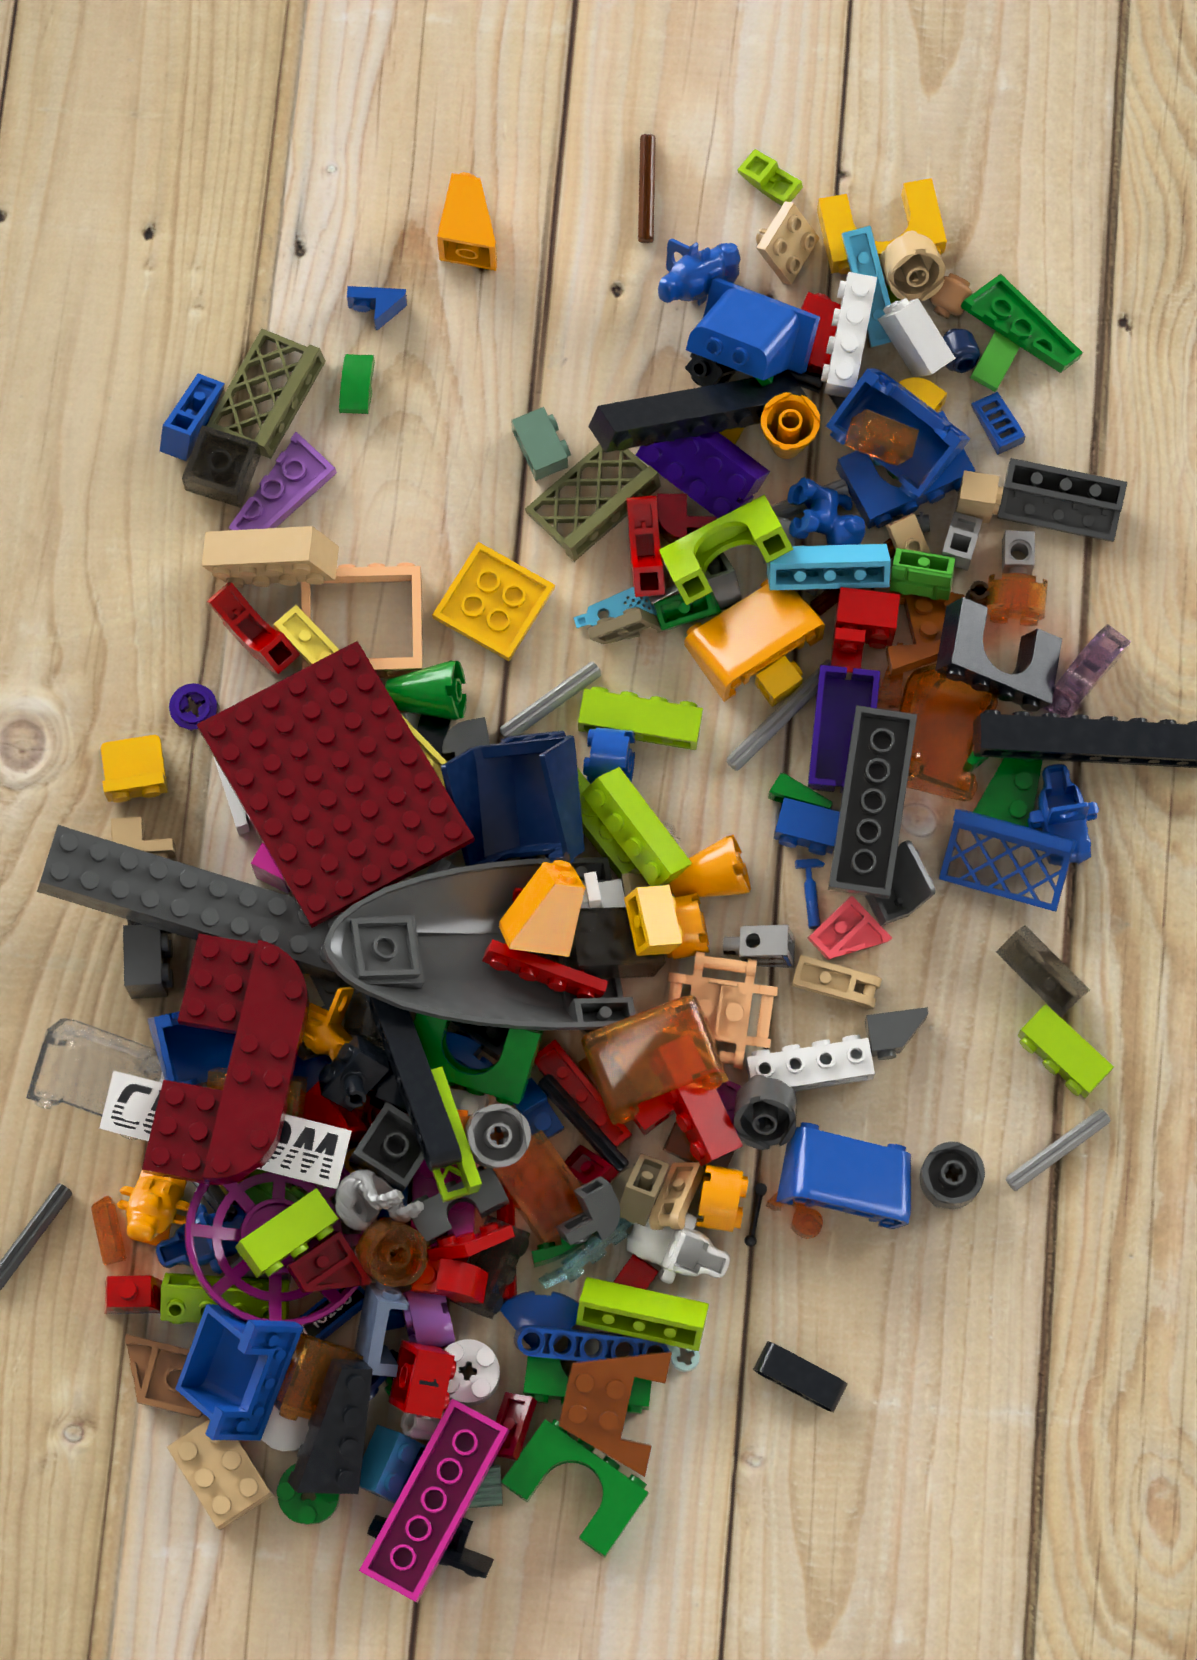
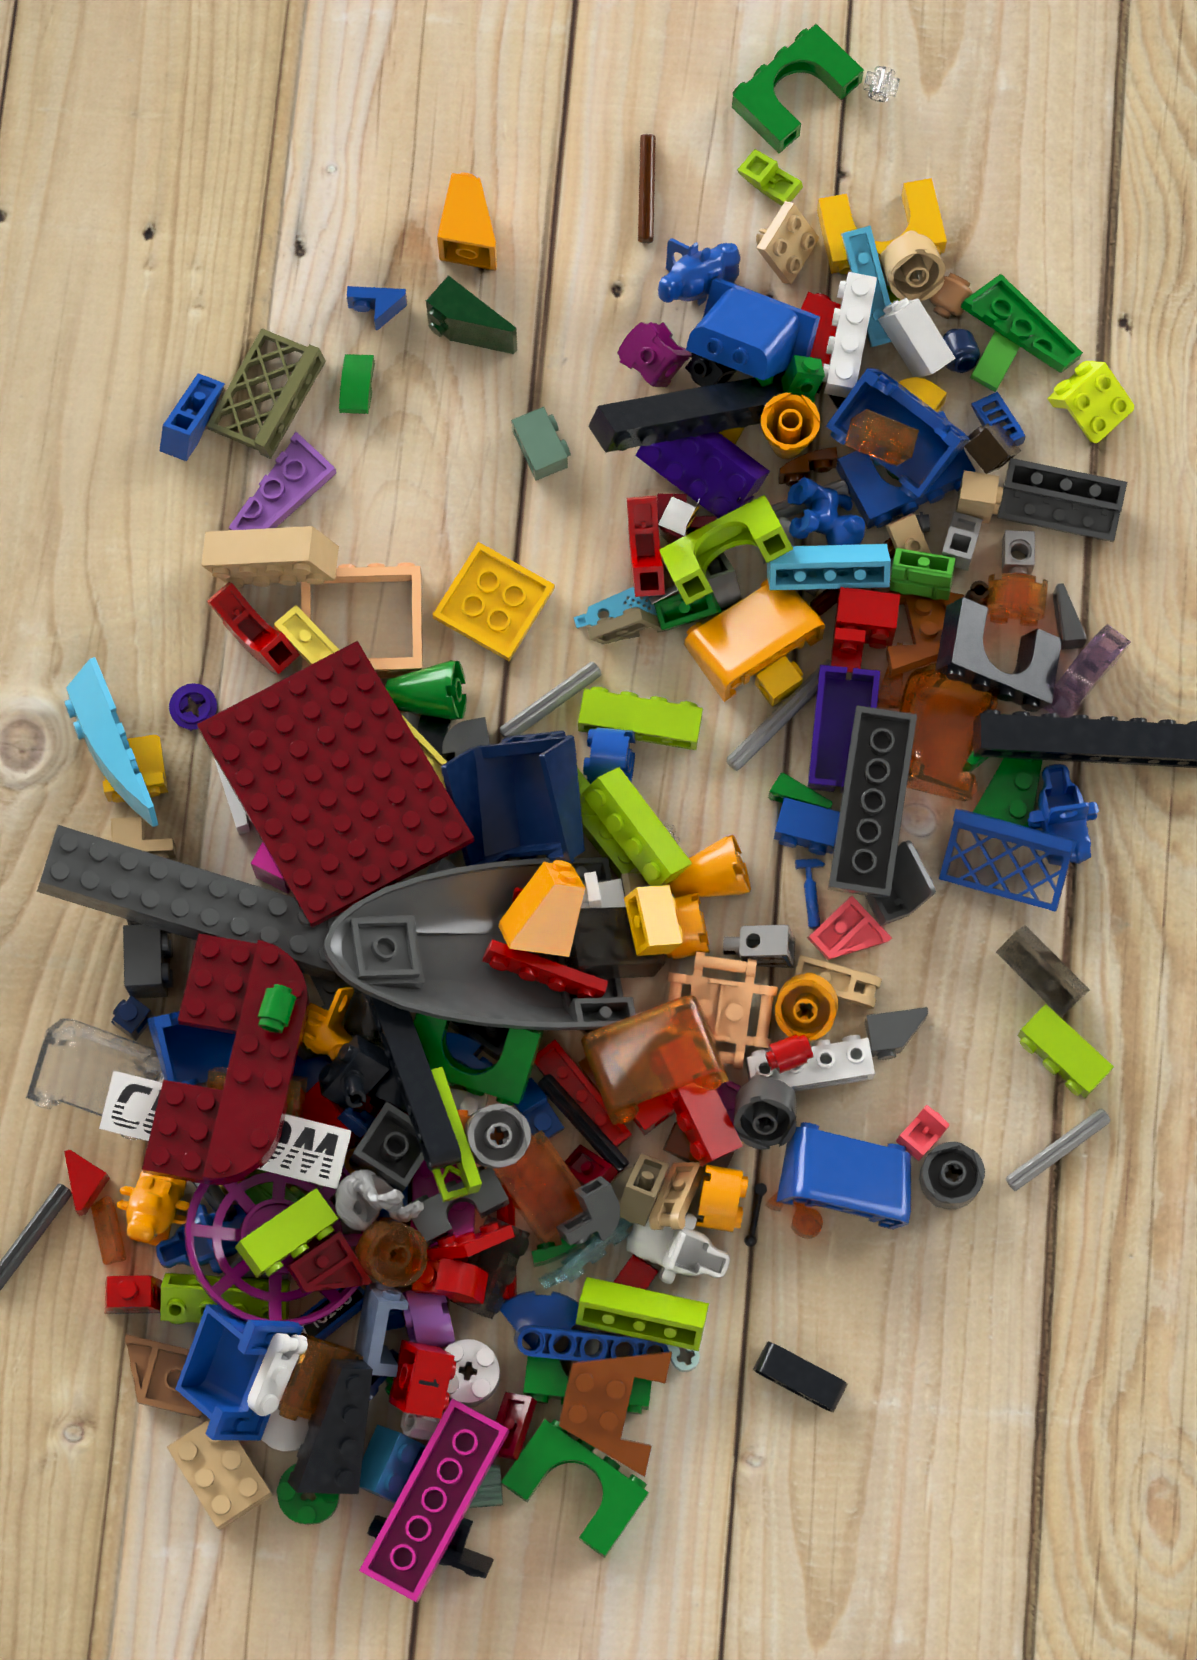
clear smoke brick [182,425,261,508] -> none
olive fence [525,444,661,562] -> none
none -> medium azure wedge [64,657,159,827]
none -> red slope [64,1150,110,1216]
none -> dark blue brick [111,995,154,1041]
none -> white plate [247,1333,308,1416]
none -> green brick [258,984,296,1033]
none -> dark blue tile [337,1108,375,1138]
none -> dark green slope [426,275,517,354]
none -> magenta piece [617,322,692,387]
none -> white sticker [658,497,700,536]
none -> green arch [732,24,864,153]
none -> red brick [765,1034,814,1074]
none -> light orange brick [775,972,838,1041]
none -> reddish brown slope [778,447,838,486]
none -> green brick [781,355,825,403]
none -> clear gear [863,66,900,102]
none -> coral bracket [896,1105,949,1161]
none -> dark brown brick [964,423,1021,474]
none -> neon yellow bracket [1047,361,1134,443]
none -> dark grey slope [1052,583,1087,650]

